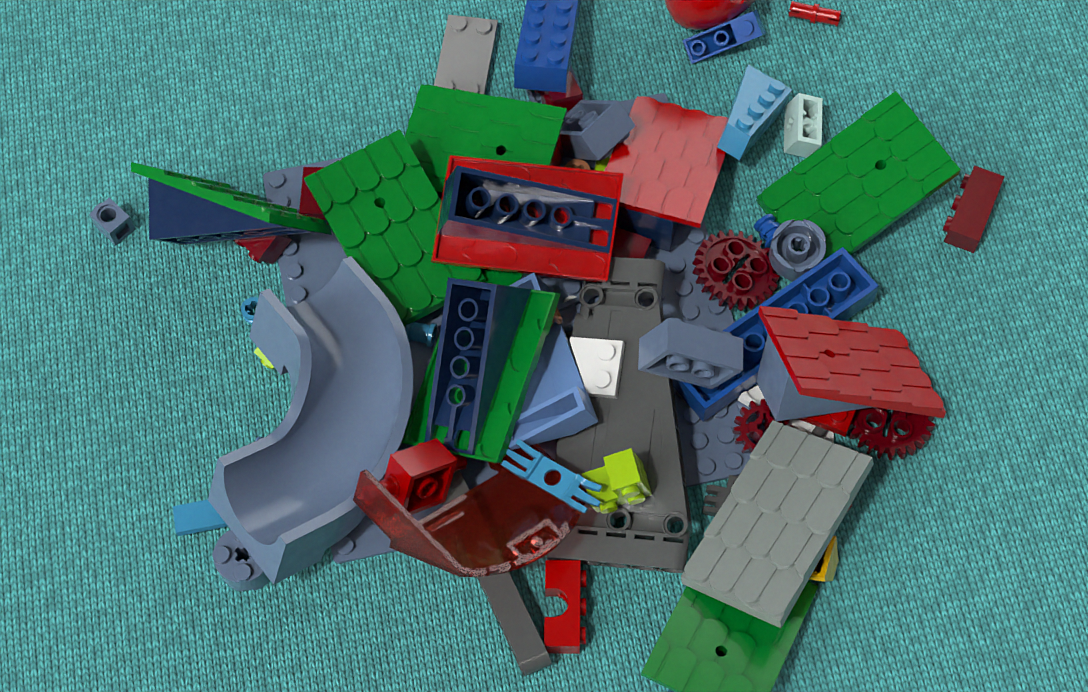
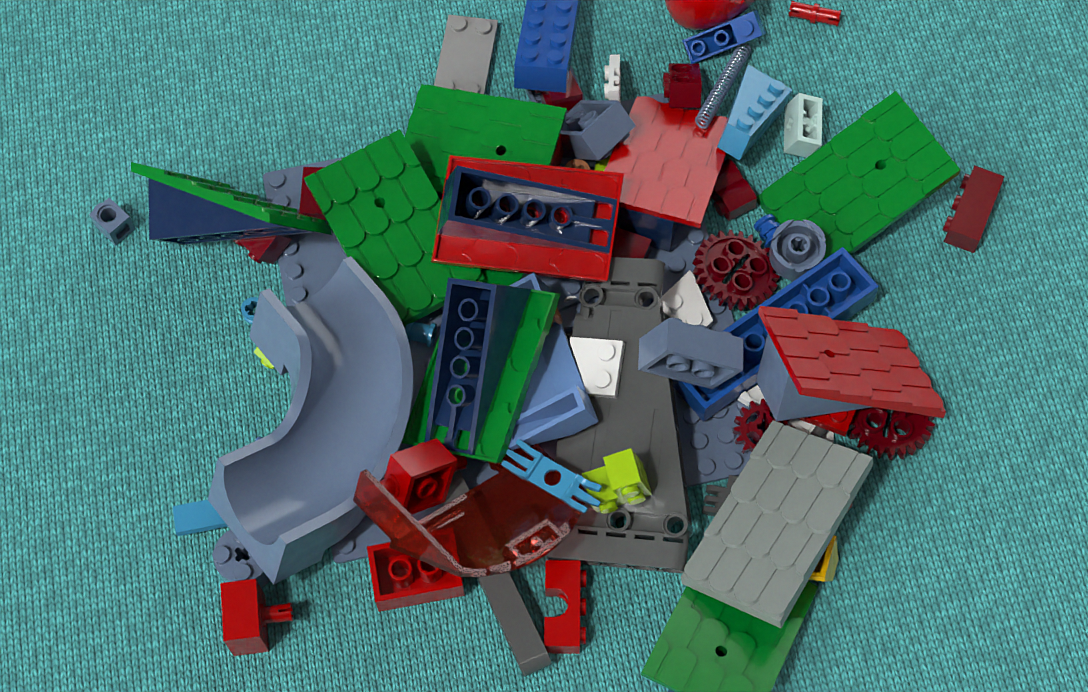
none -> red brick [220,579,293,656]
none -> red brick [367,531,465,612]
none -> white wing [604,54,621,104]
none -> white wing [661,270,713,329]
none -> dark red brick [663,63,702,108]
none -> sand blue piece [695,43,751,129]
none -> dark red brick [711,159,757,221]

